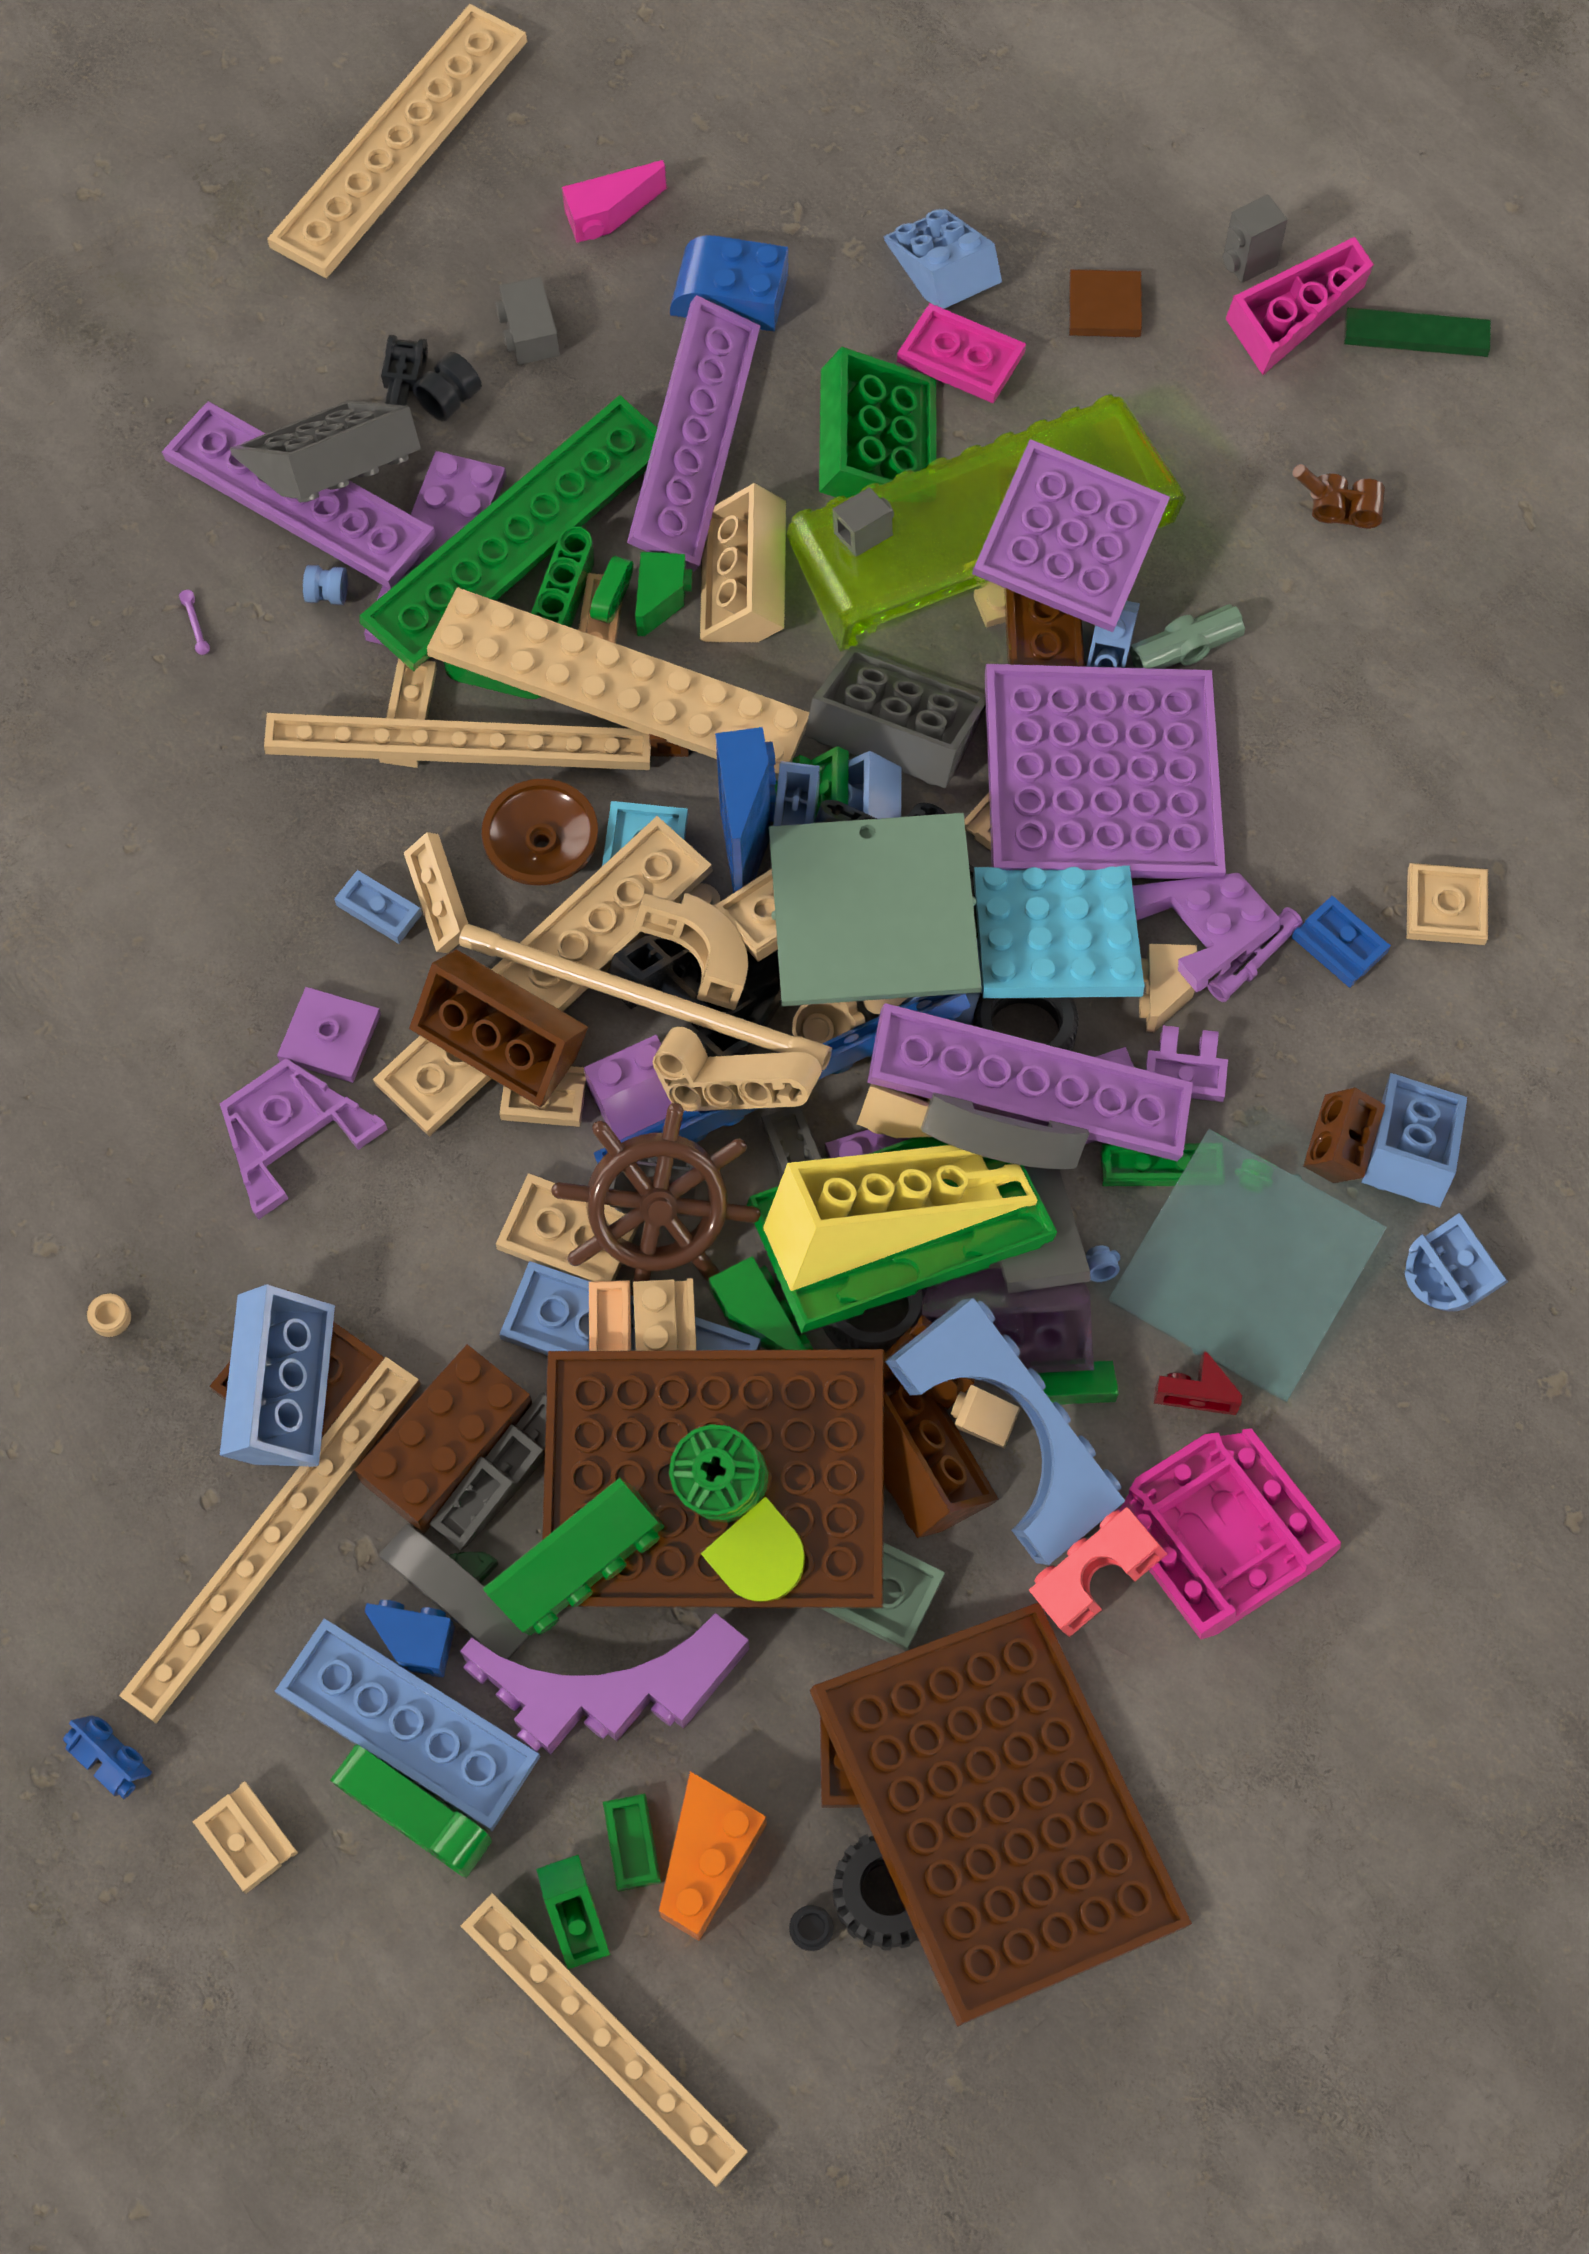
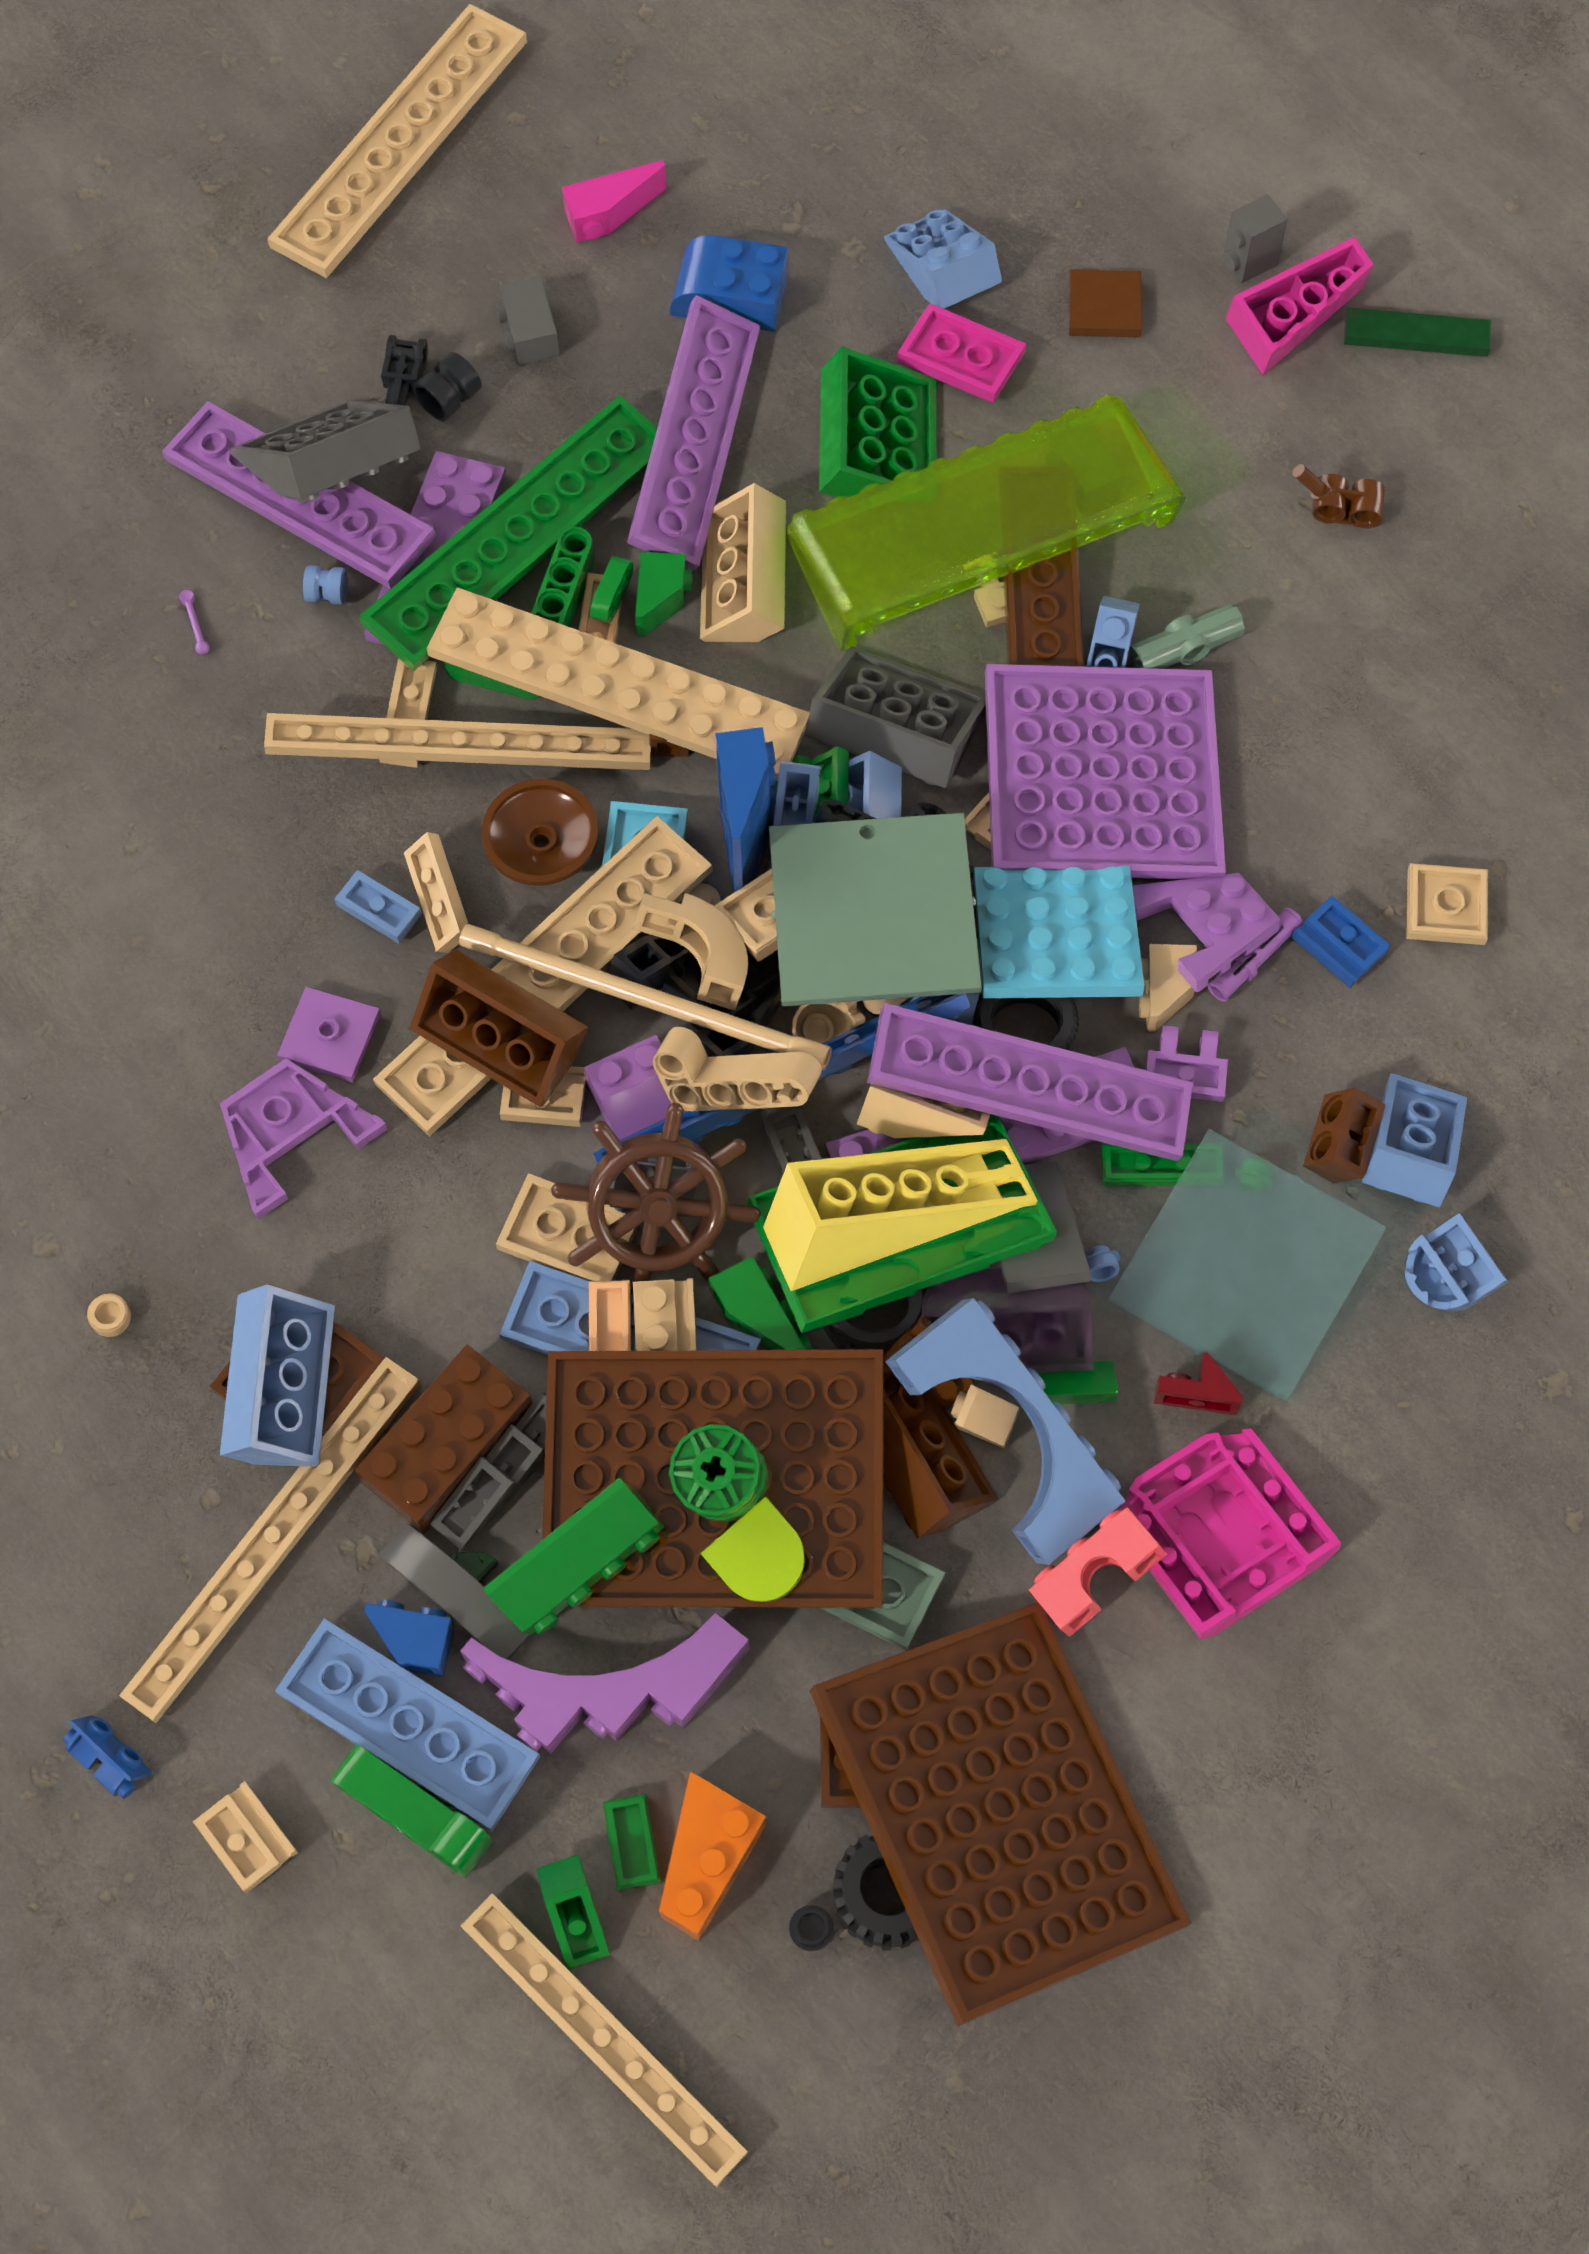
dark grey brick [833,487,894,557] -> none
dark grey slope [921,1092,1089,1169] -> none
medium lavender plate [972,439,1170,632] -> none

